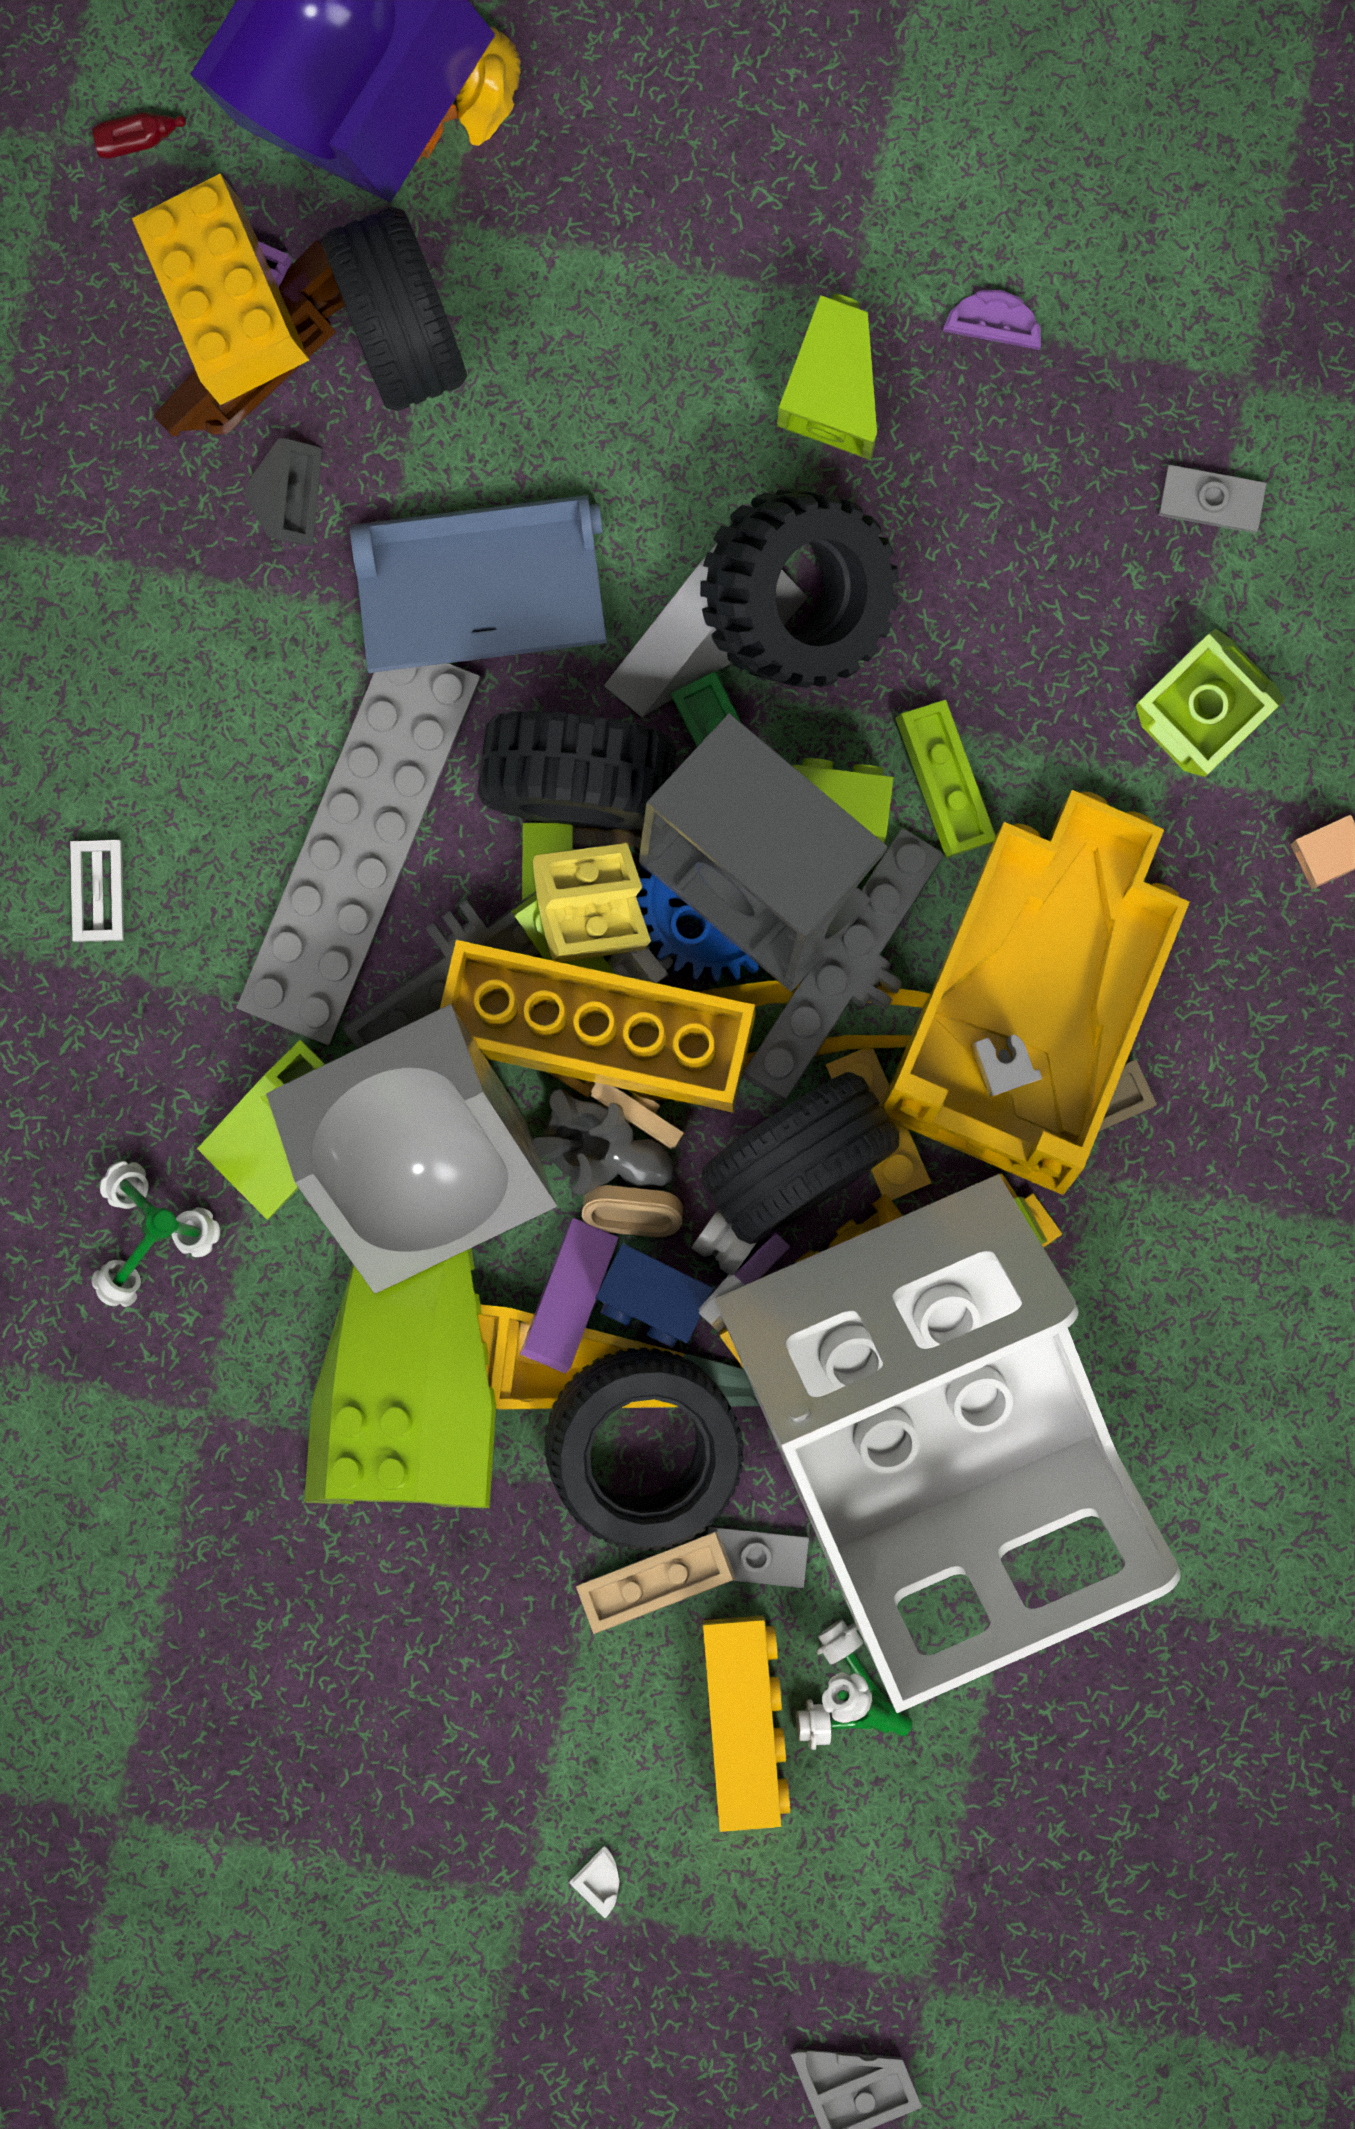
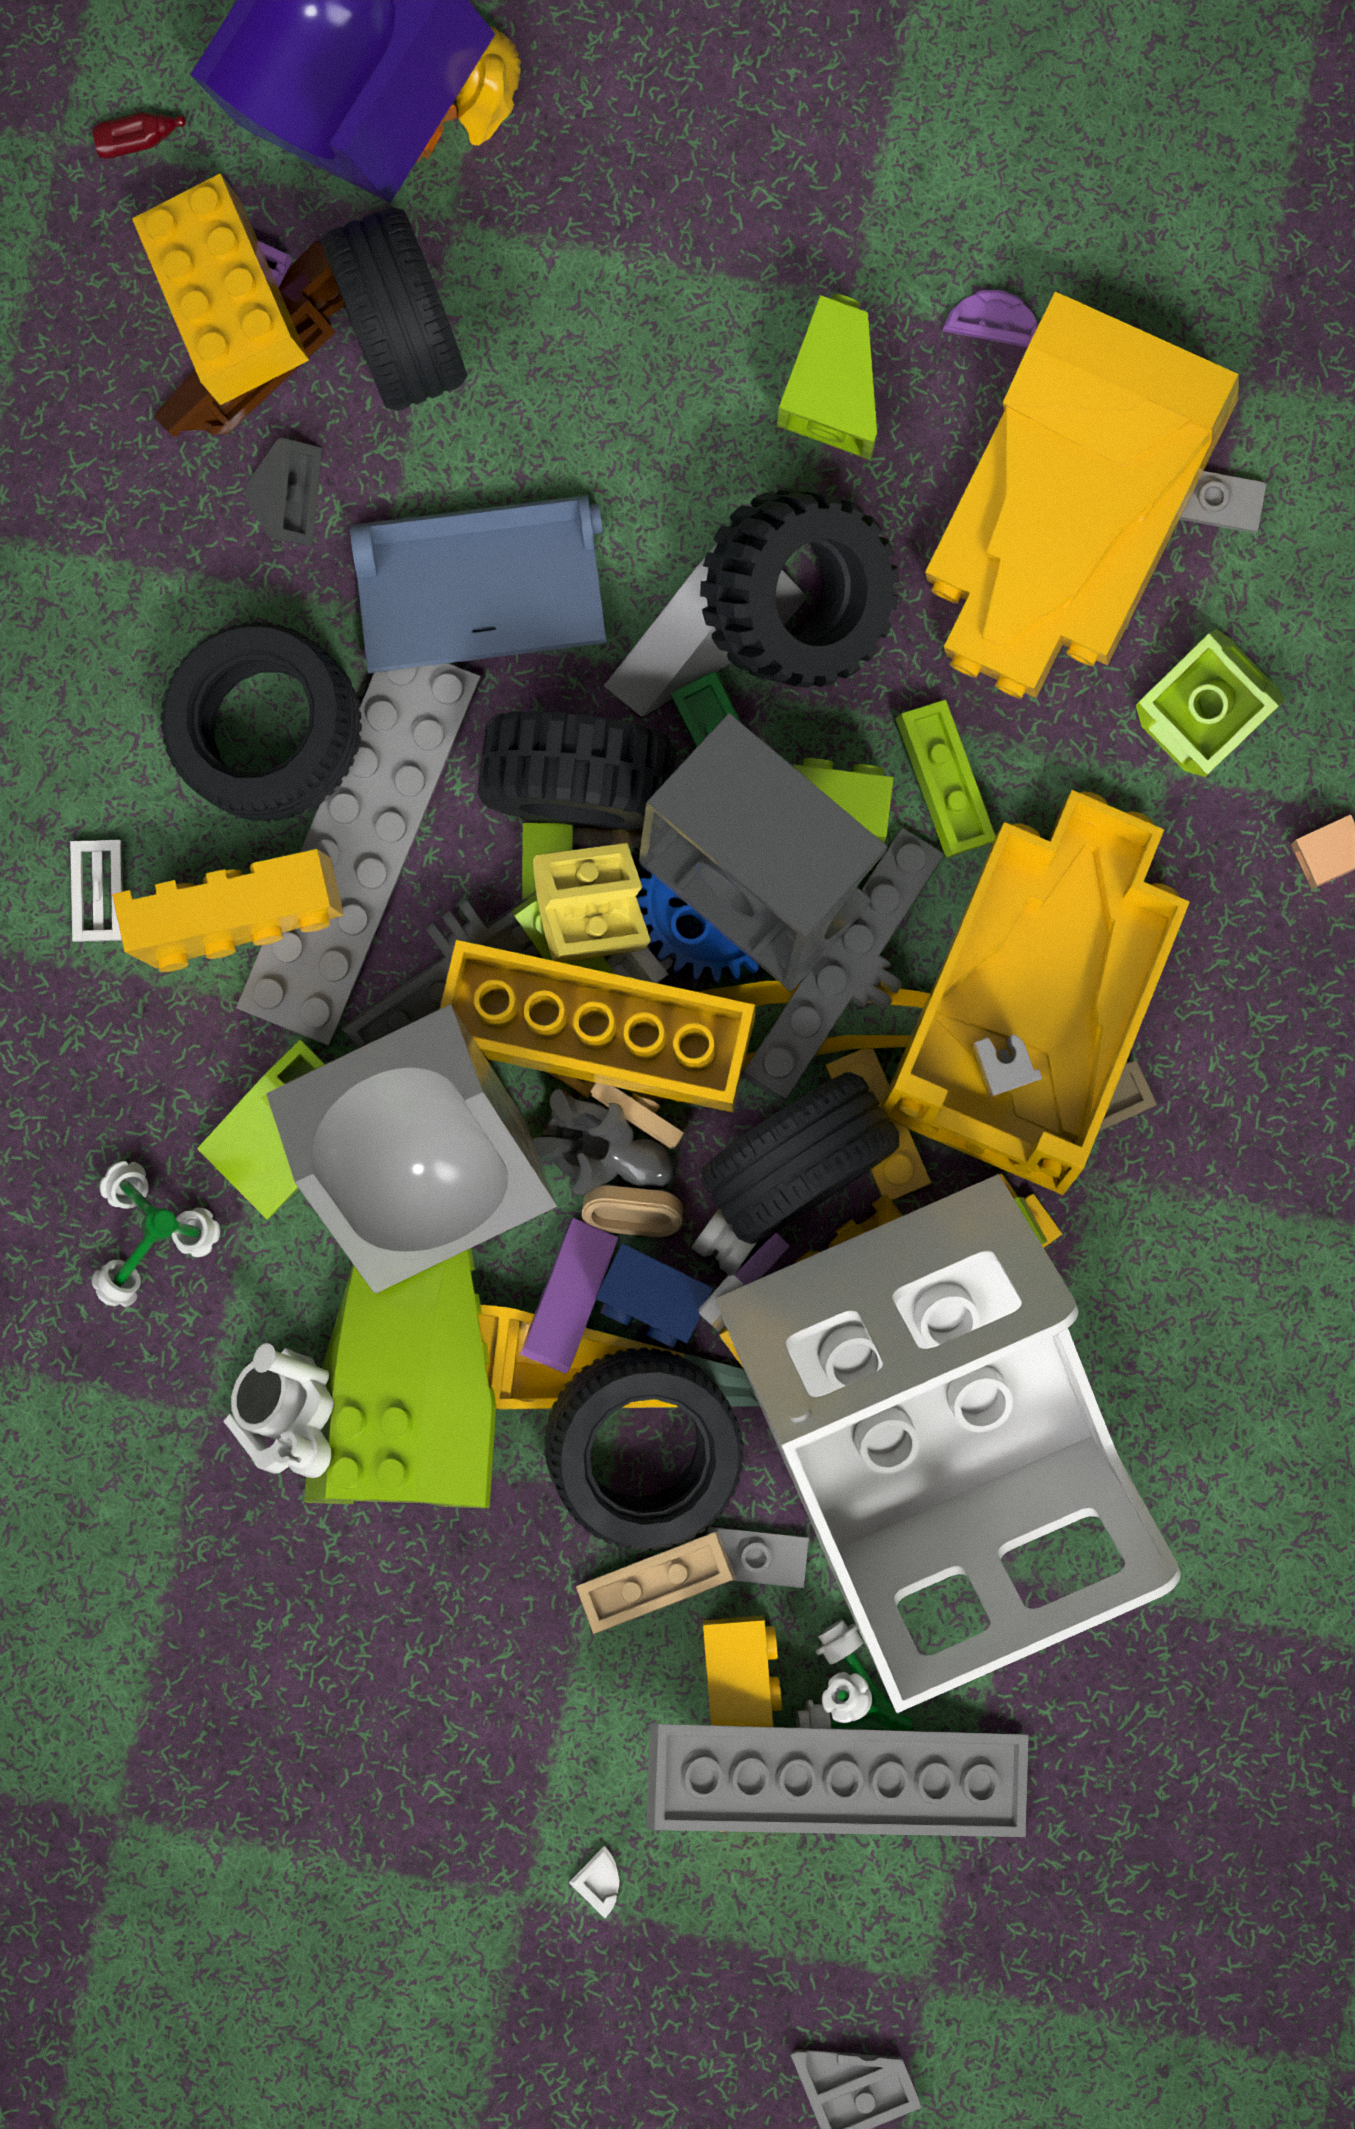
none -> yellow wedge [112,849,344,972]
none -> black tyre [160,622,362,822]
none -> white piece [224,1343,334,1478]
none -> light grey plate [646,1724,1028,1837]
none -> yellow panel [925,292,1239,699]

